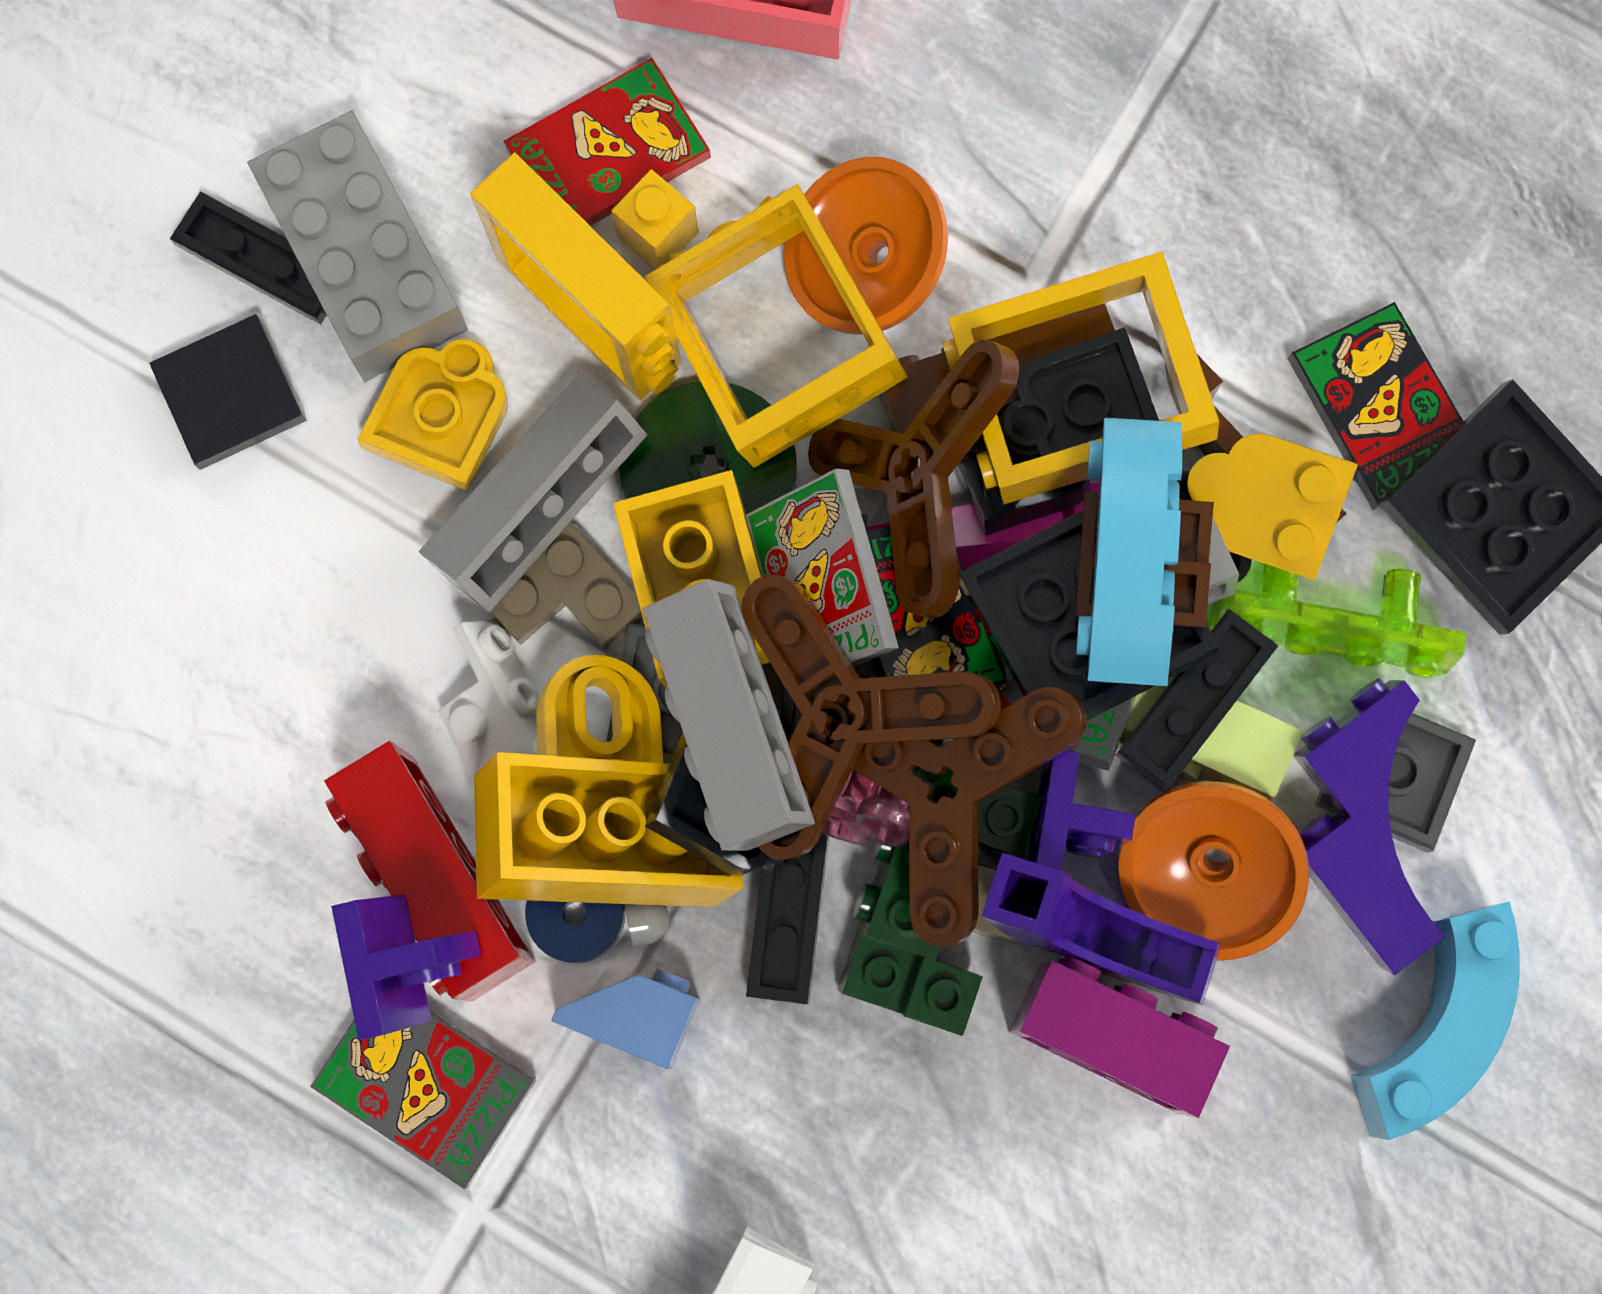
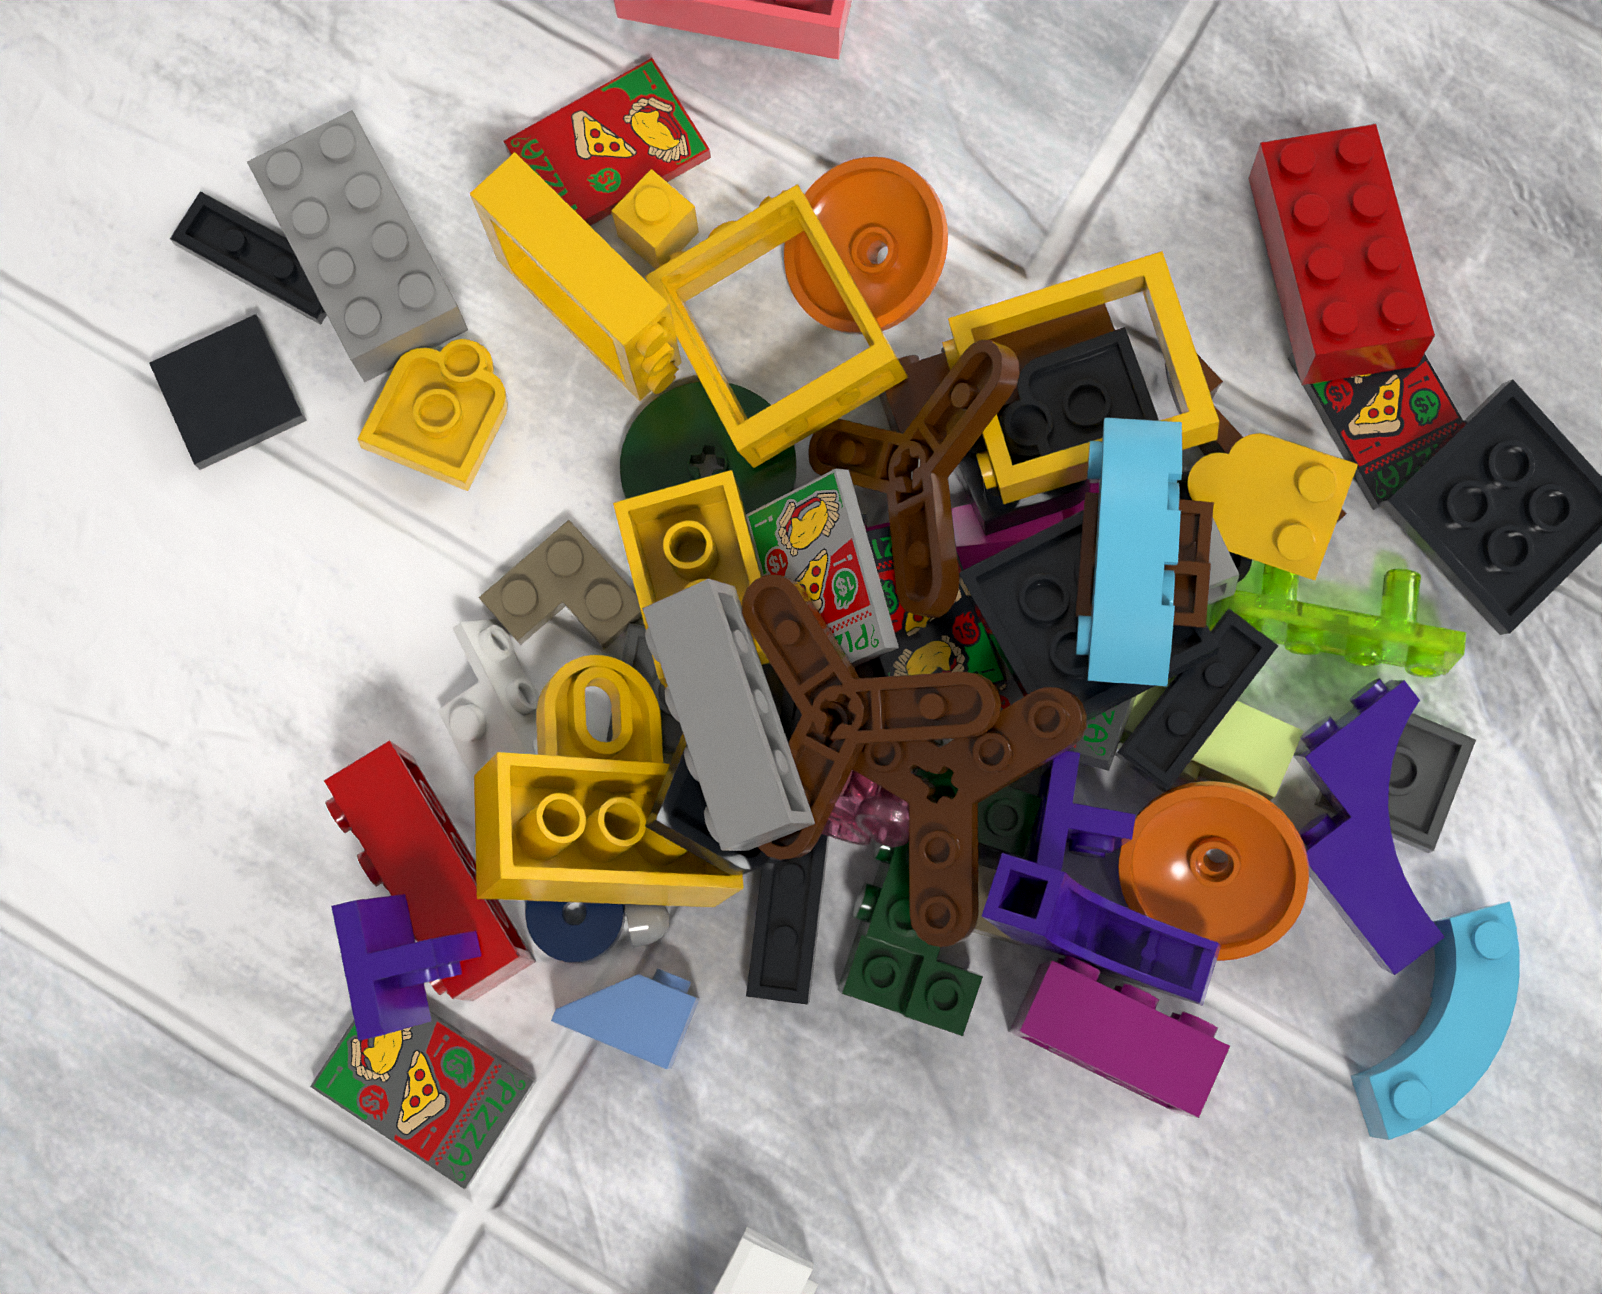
light grey brick [418,375,648,612] -> none
none -> red brick [1248,124,1435,385]

